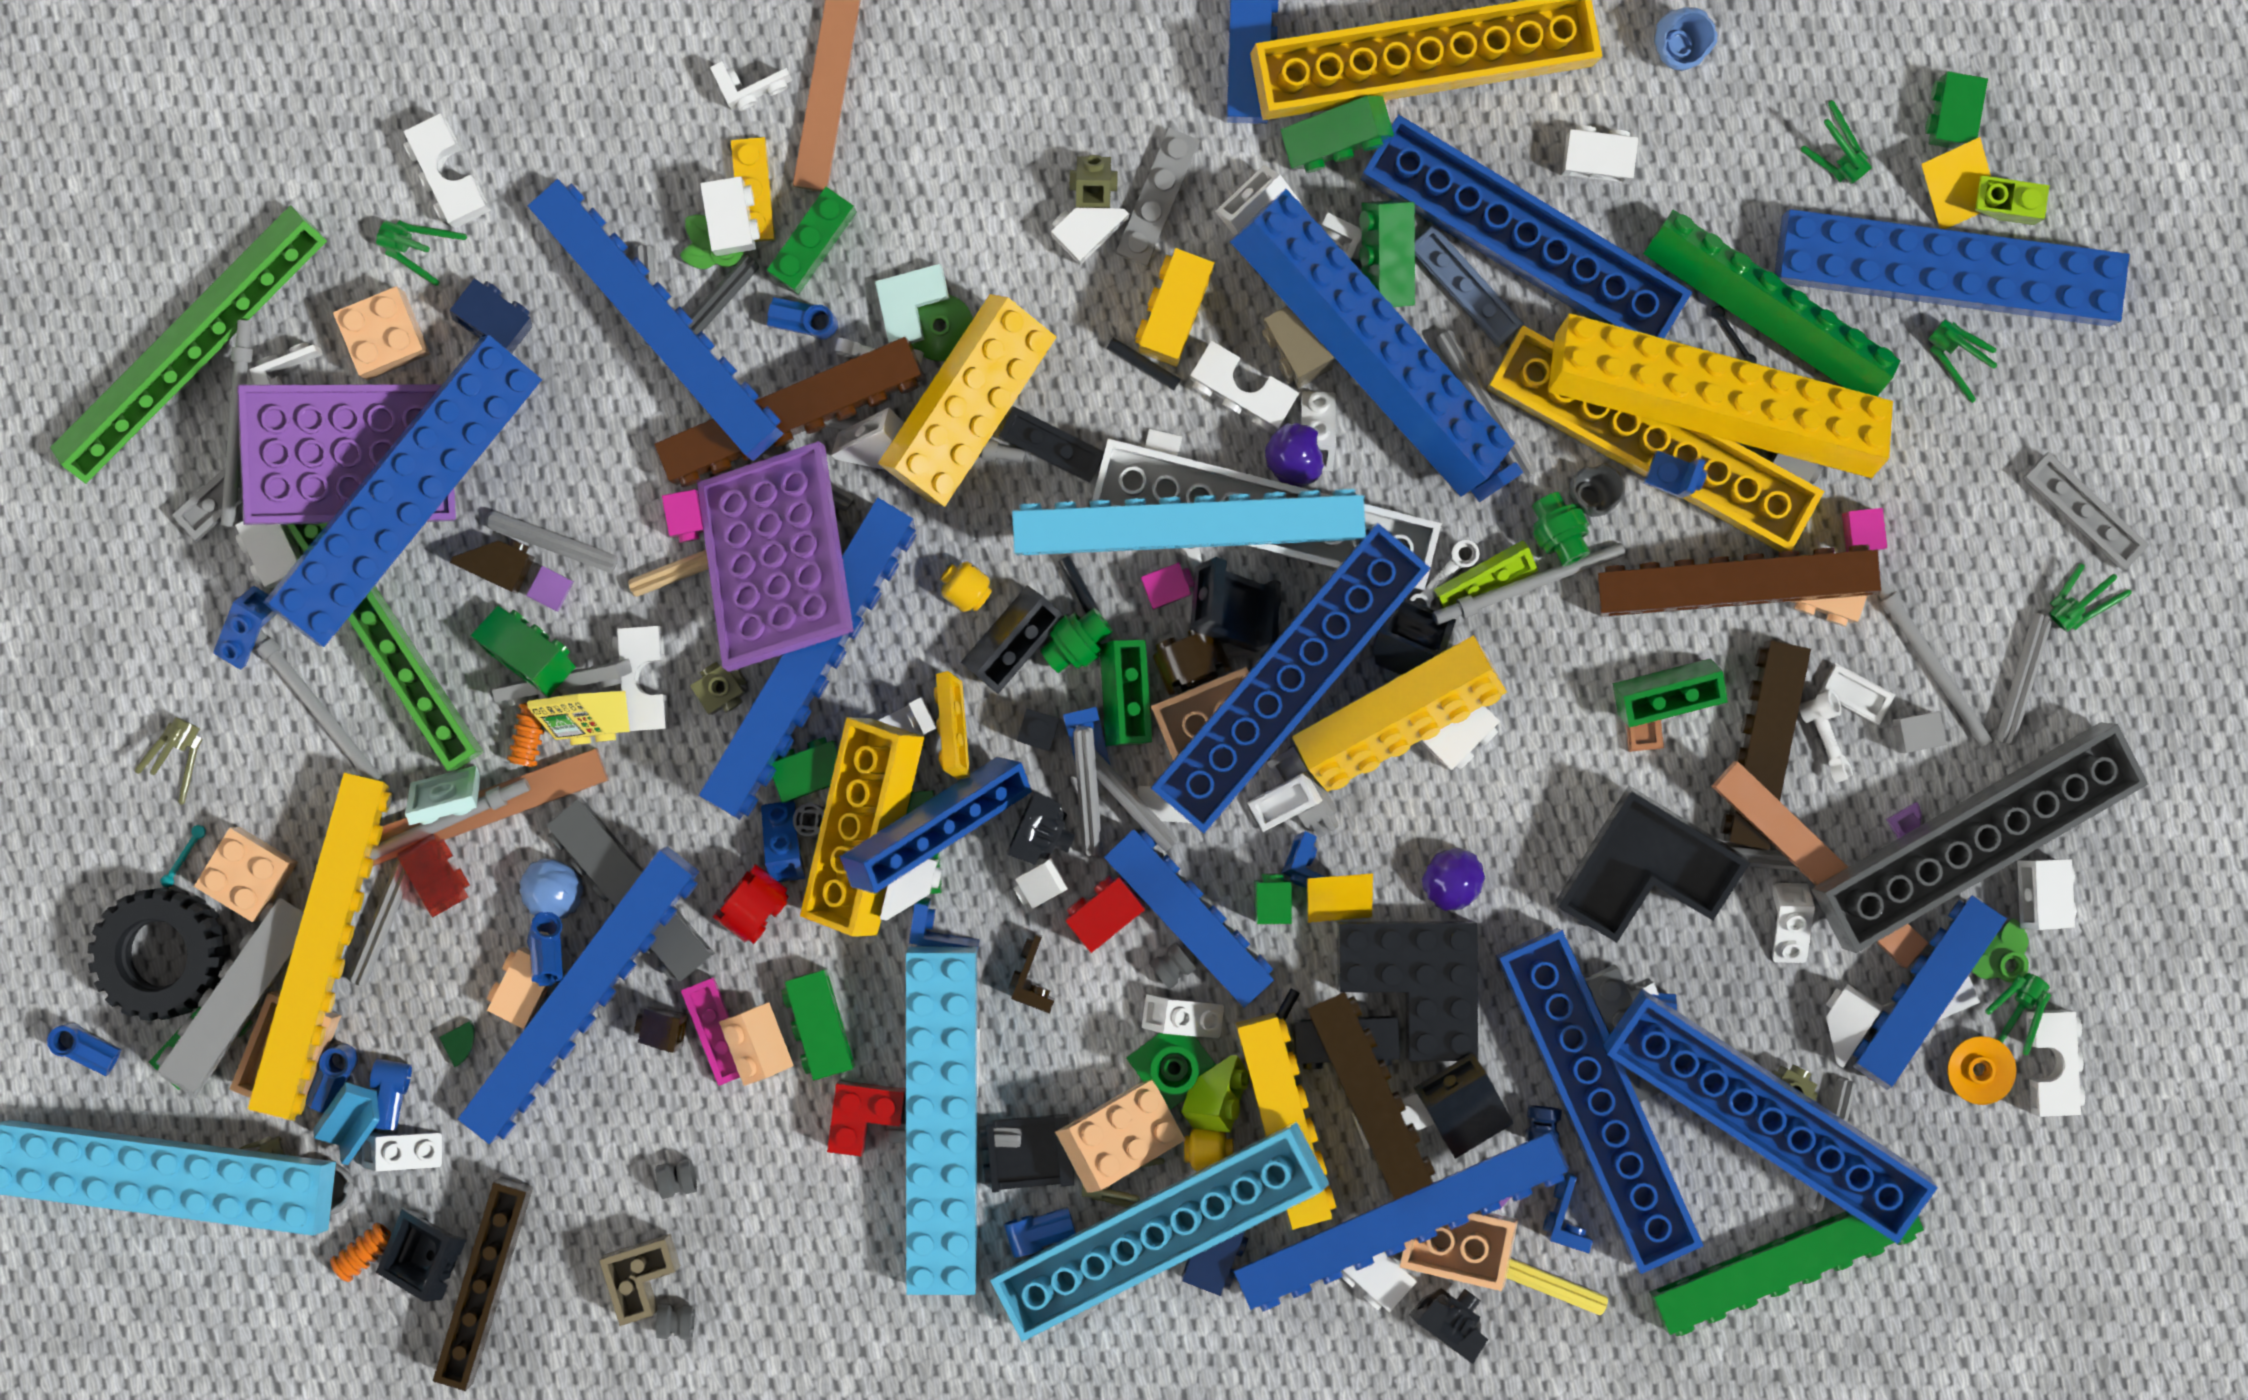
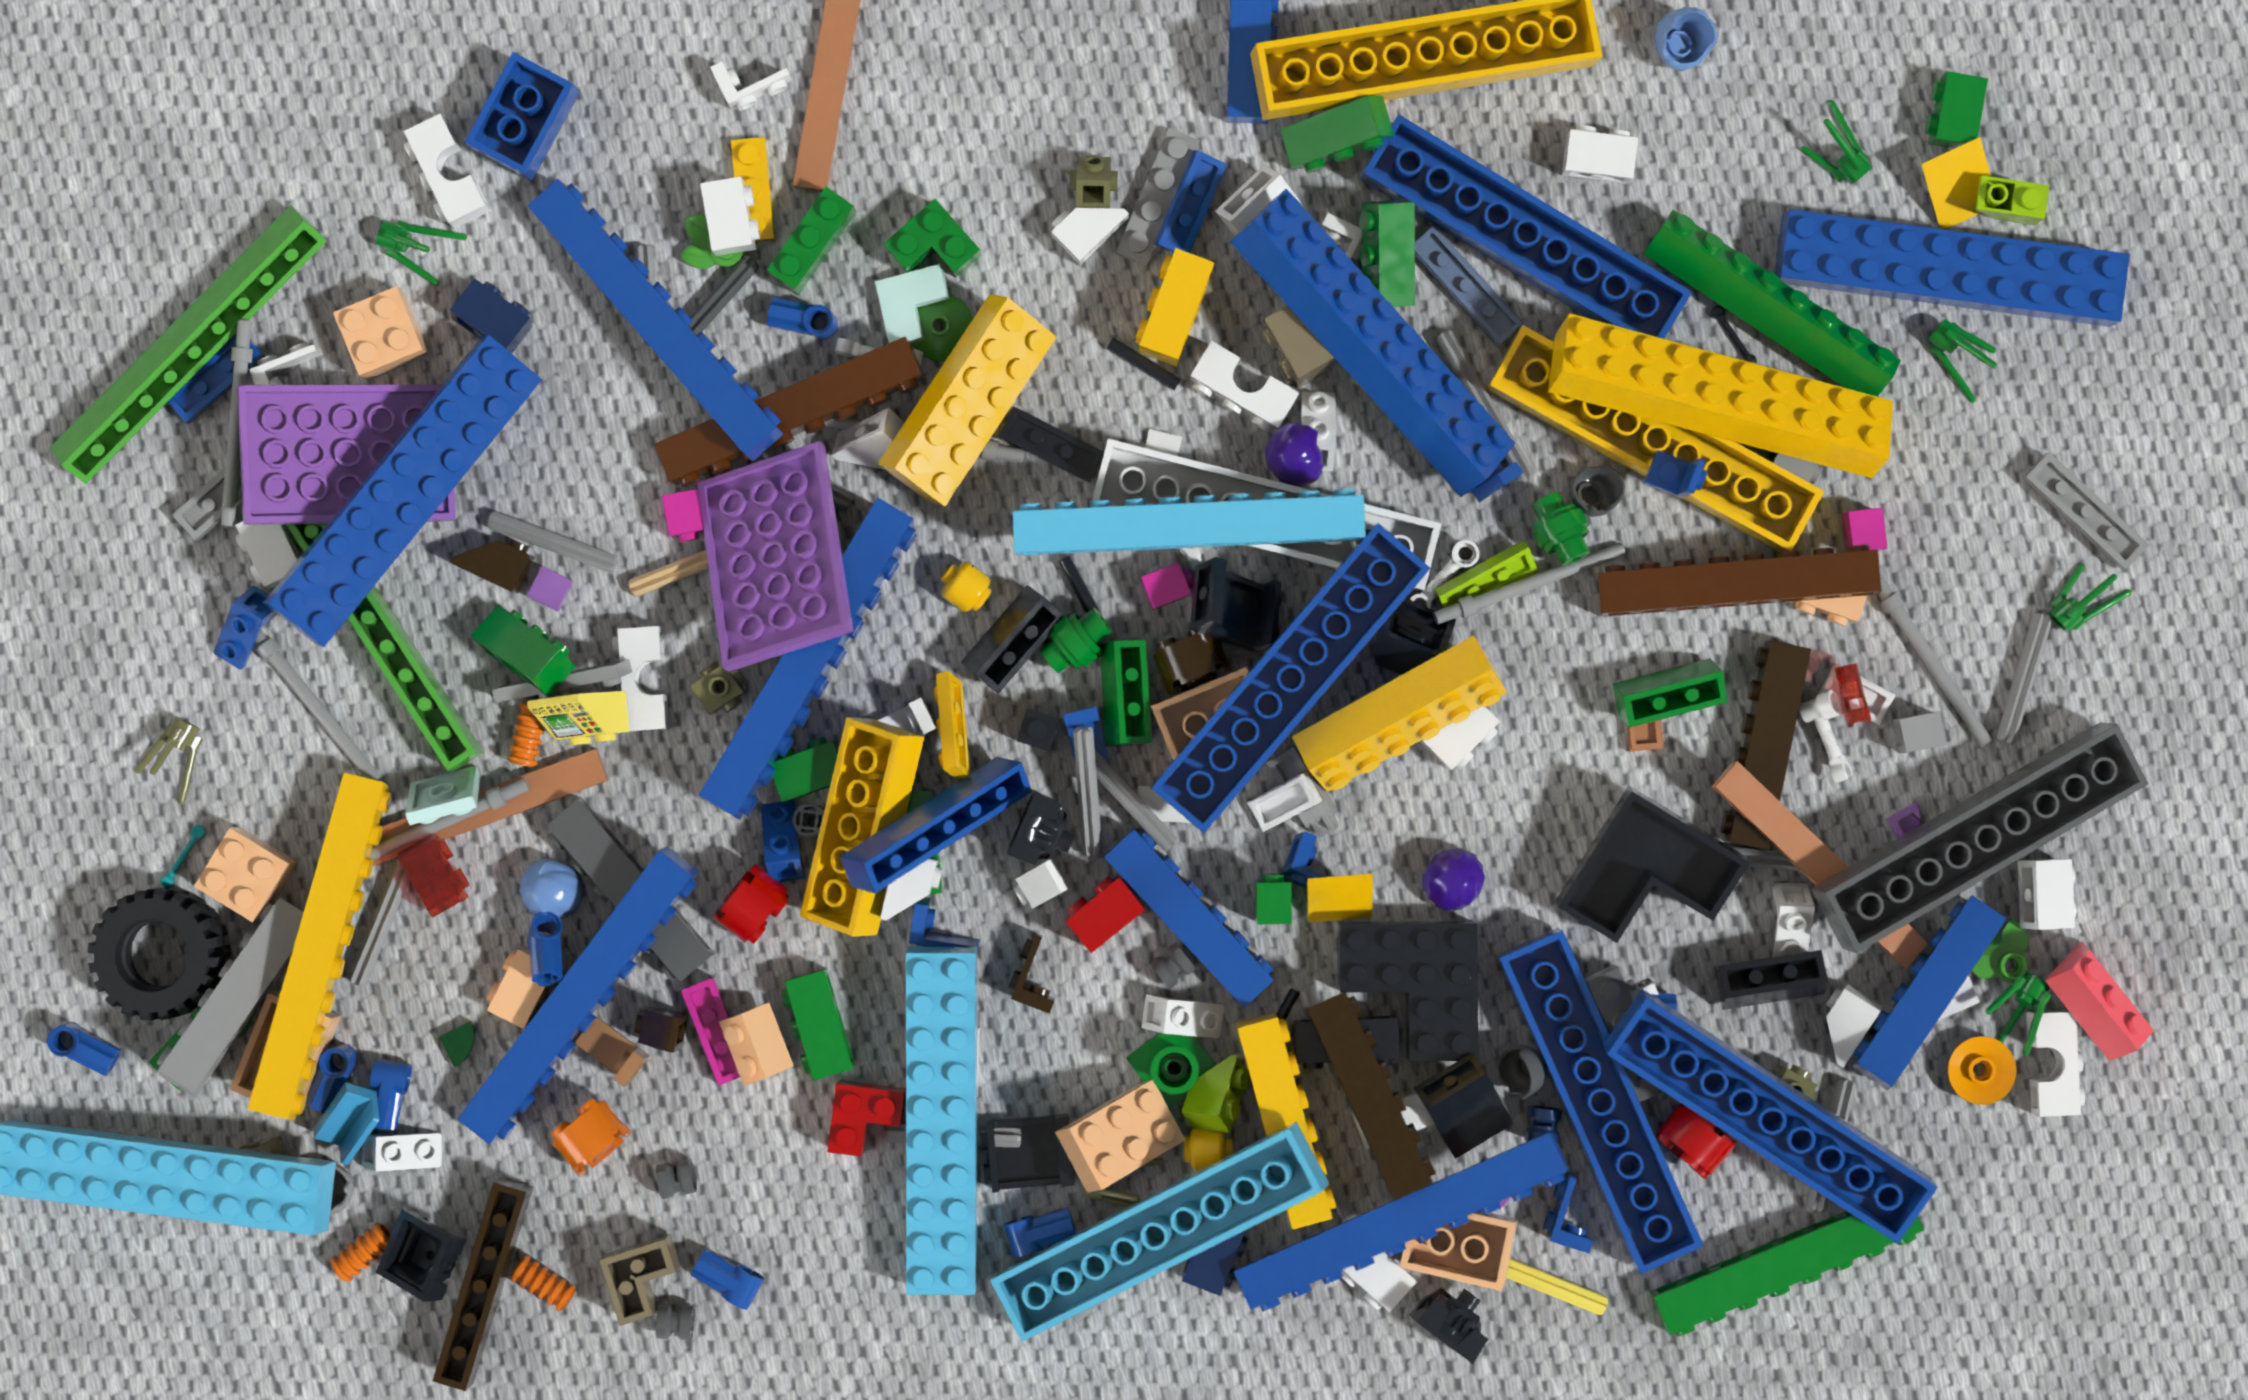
none -> blue plate [168,335,266,424]
none -> blue brick [465,52,580,181]
none -> orange piece [510,1255,576,1312]
none -> orange brick [550,1098,632,1176]
none -> medium nougat bracket [575,1016,650,1087]
none -> blue piece [691,1248,765,1310]
none -> green brick [883,199,982,278]
none -> blue plate [1154,150,1227,253]
none -> dark grey hair [1499,1045,1547,1099]
none -> red brick [1655,1103,1738,1179]
none -> black brick [1716,950,1828,1010]
none -> clear red bar [1834,663,1871,728]
none -> coral slope [2045,941,2154,1062]

